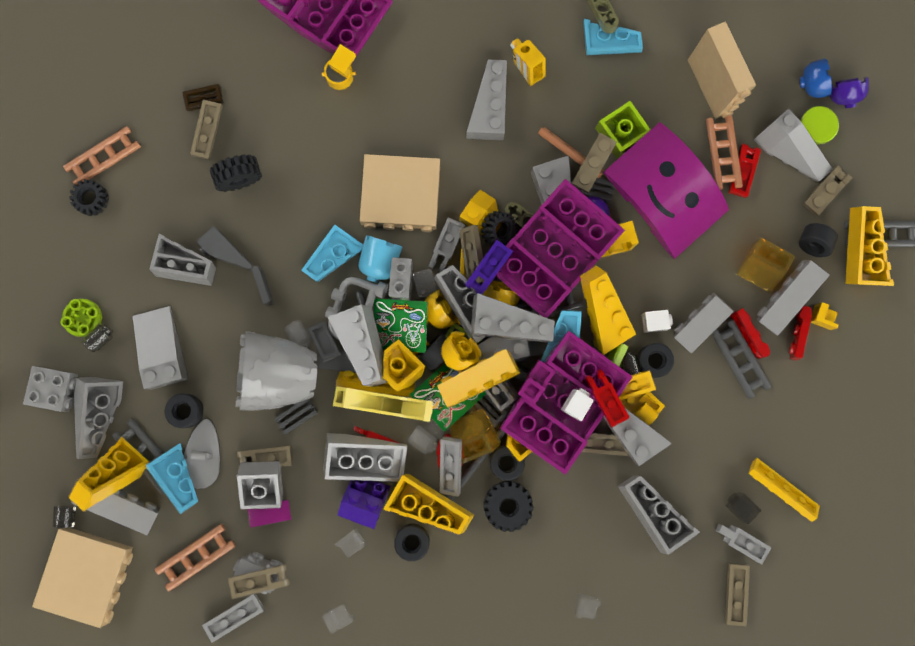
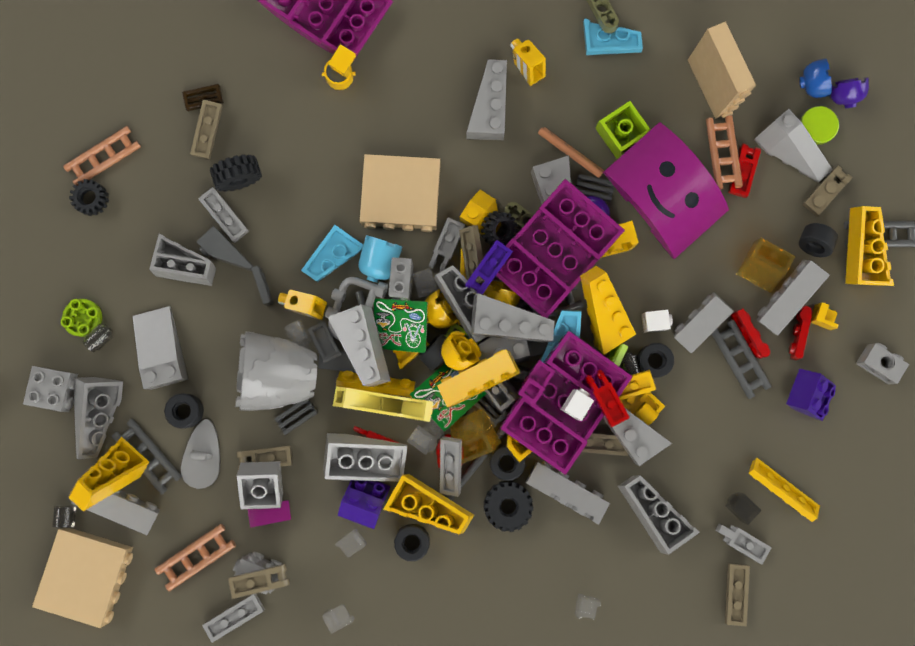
medium azure wing [146,443,198,514] -> none
yellow slope [383,339,425,391] -> none
dark tan plate [572,133,617,193] -> none
none -> light grey plate [198,187,249,243]
none -> yellow torso [278,290,327,320]
none -> light grey wedge [525,461,610,525]
none -> dark purple slope [786,368,836,421]
none -> light grey brick [856,343,909,385]

